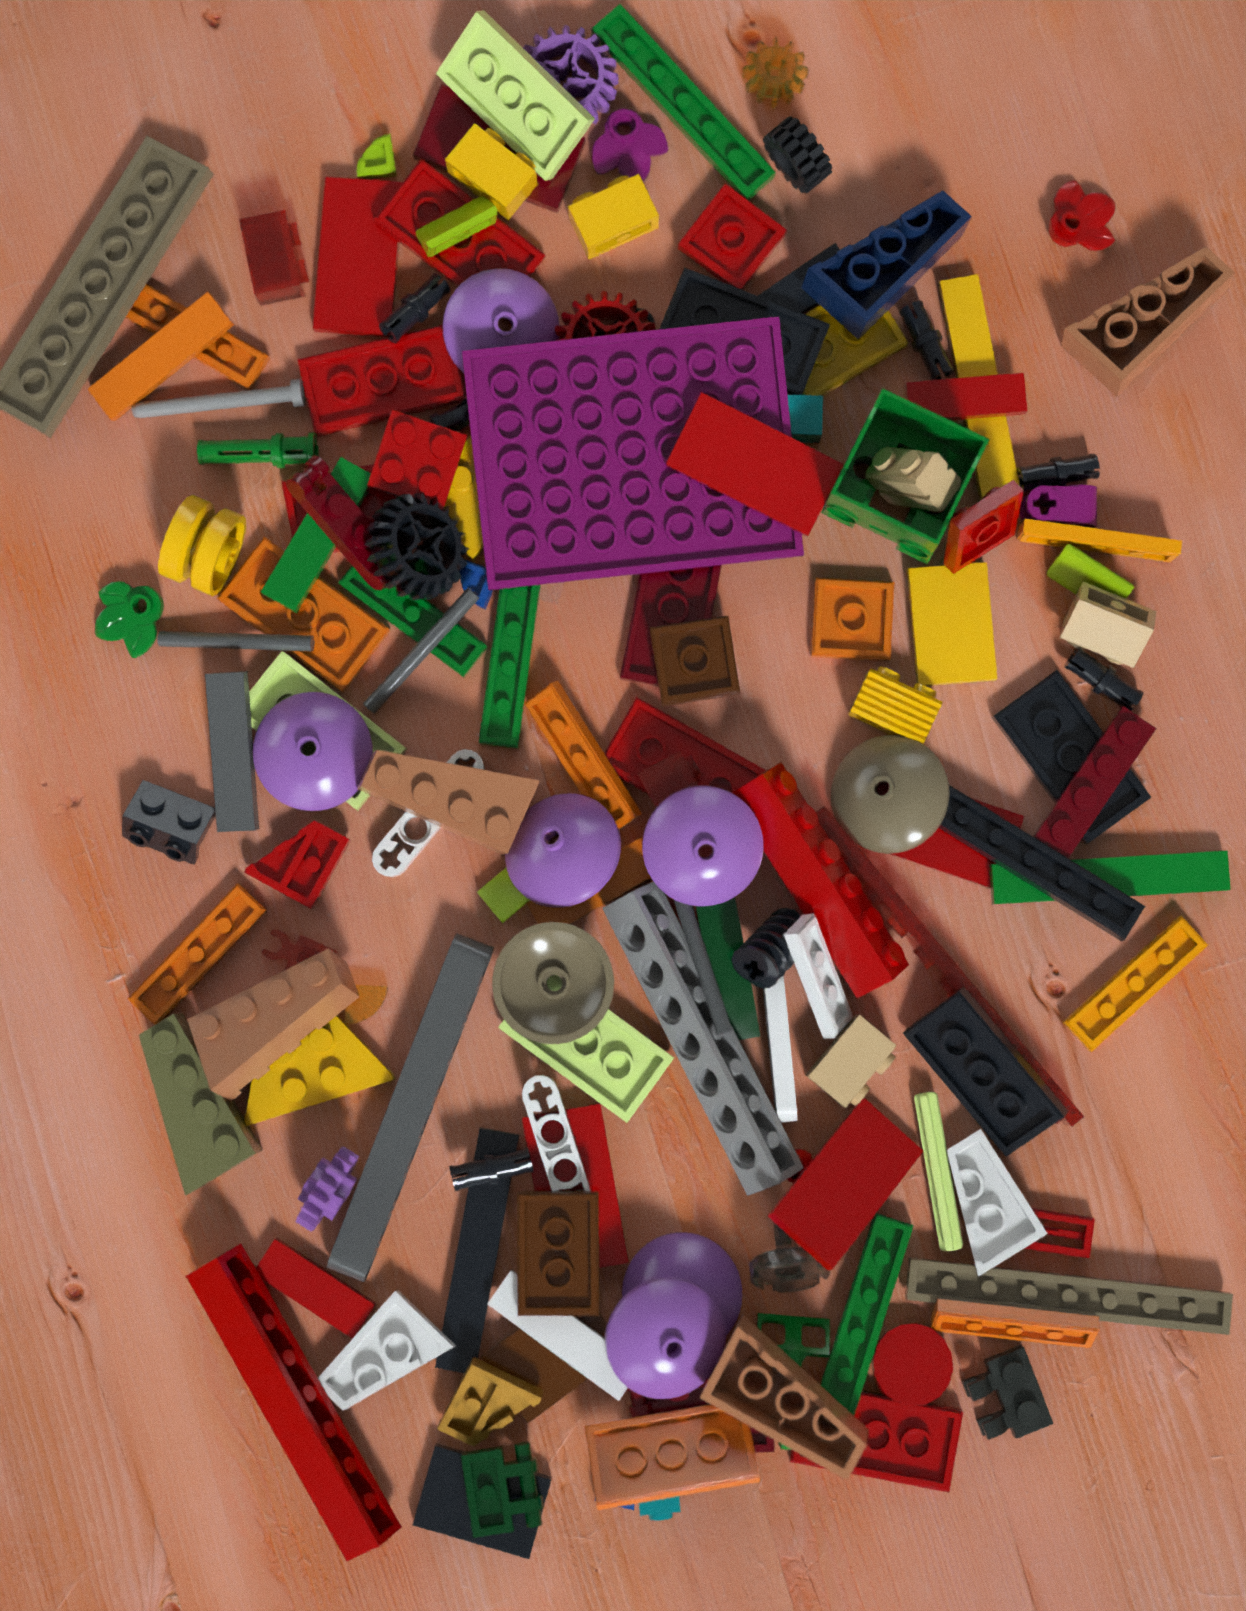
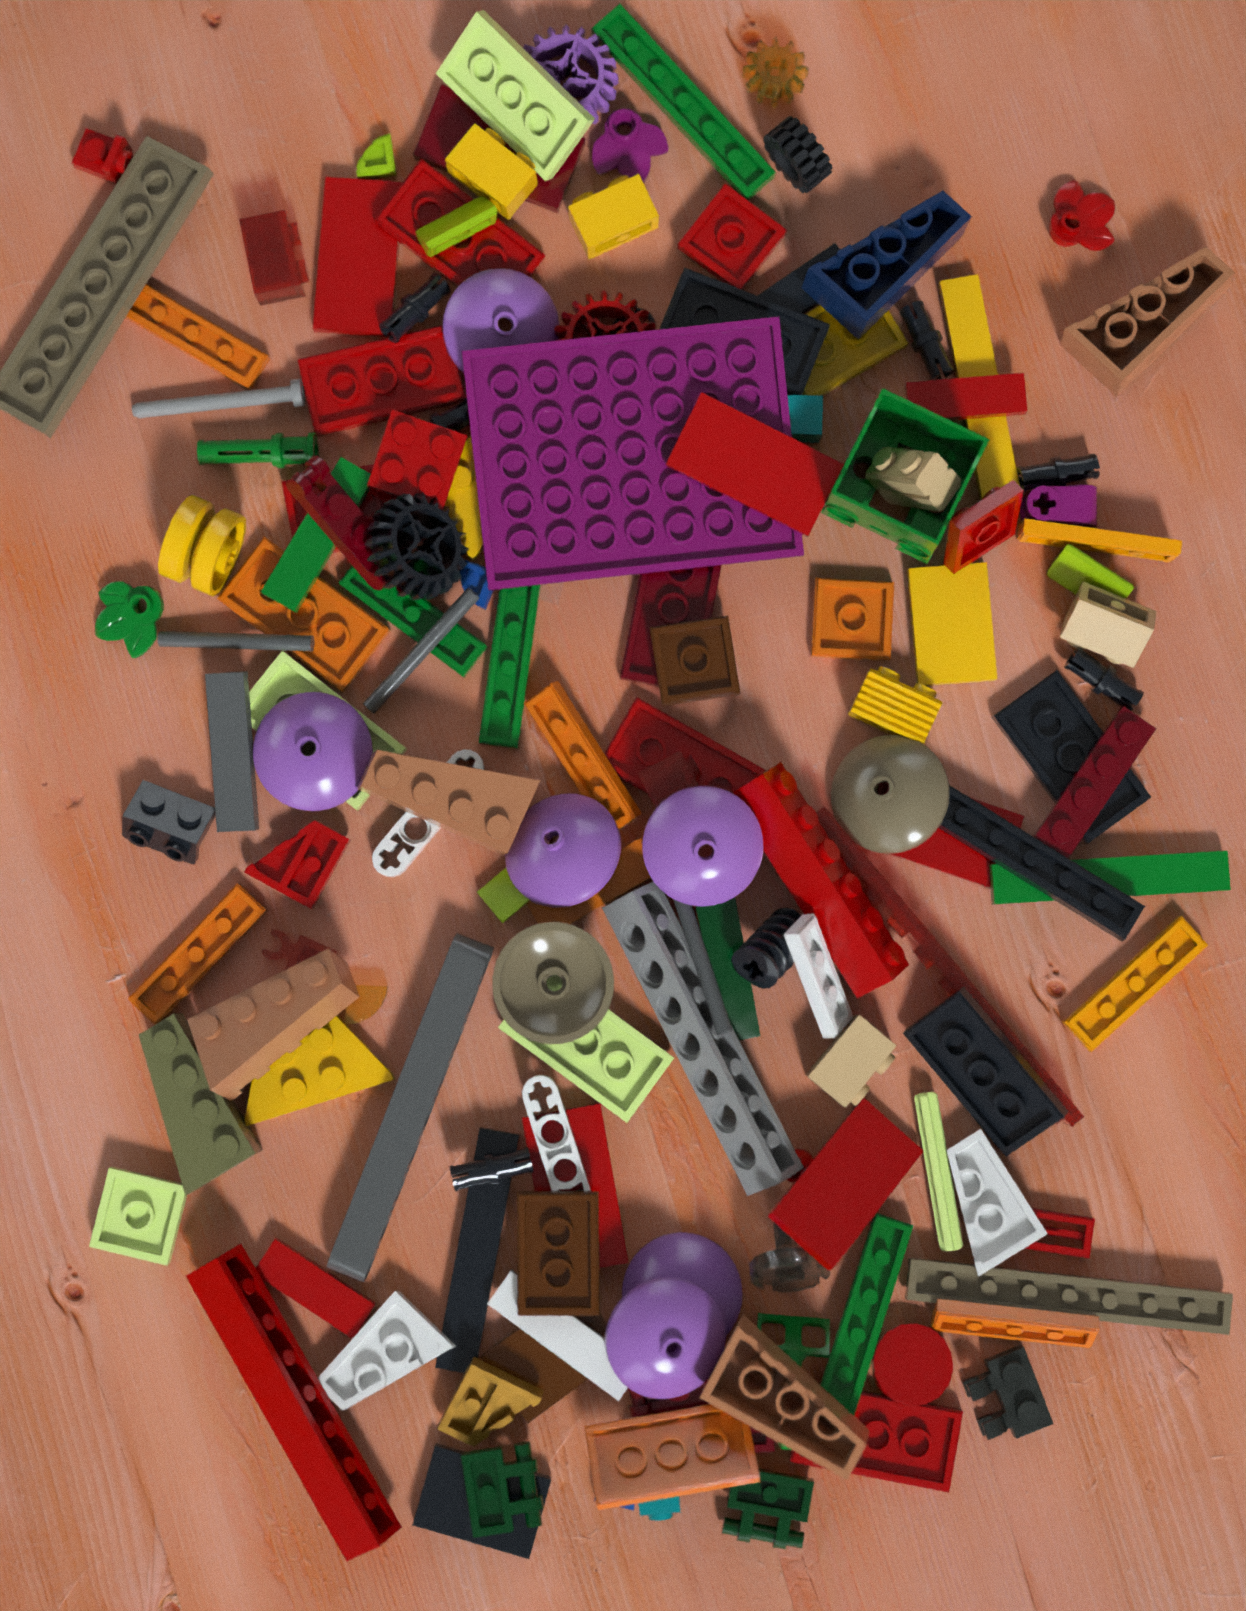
orange tile [87,291,235,421] -> none
medium lavender gear [295,1146,360,1232] -> none
white beam [763,976,797,1123] -> none
none -> red bracket [71,128,133,184]
none -> yellowish green plate [89,1167,187,1266]
none -> dark green plate [722,1468,814,1550]

